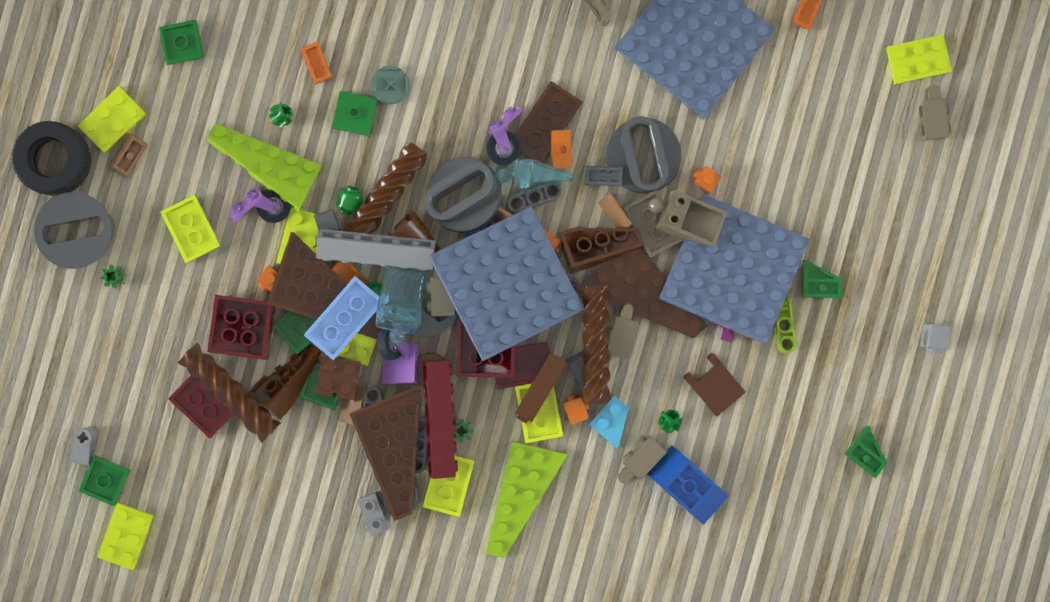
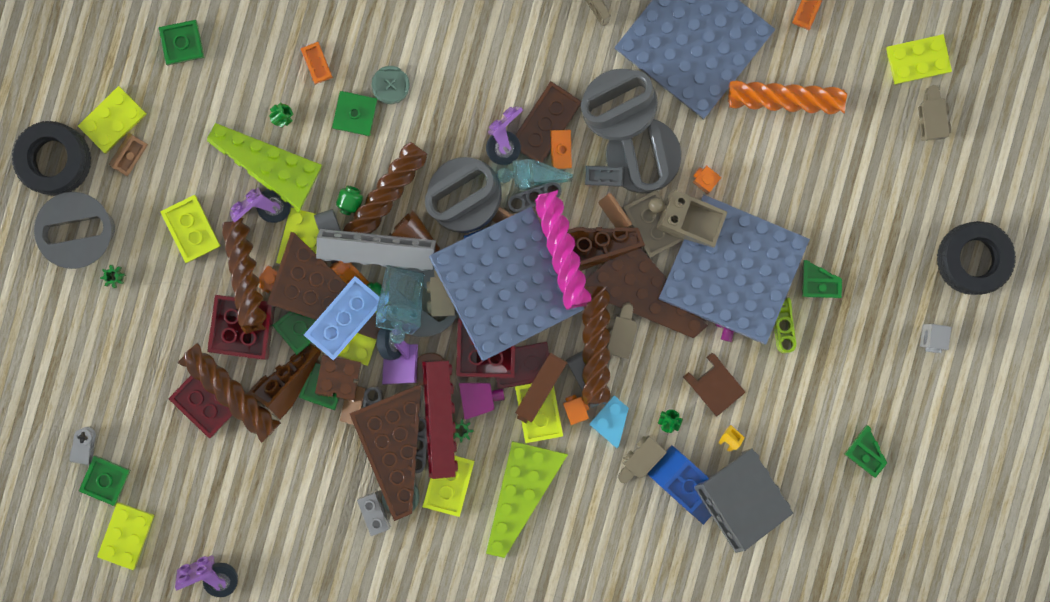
none -> plate [175,555,238,597]
none -> reddish brown piece [222,218,266,334]
none -> magenta torso [459,382,505,420]
none -> dark pink piece [535,190,591,310]
none -> dark grey piece [581,69,658,141]
none -> dark grey panel [694,448,794,553]
none -> yellow tile [719,425,745,452]
none -> orange piece [728,81,847,115]
none -> black tyre [937,221,1016,295]

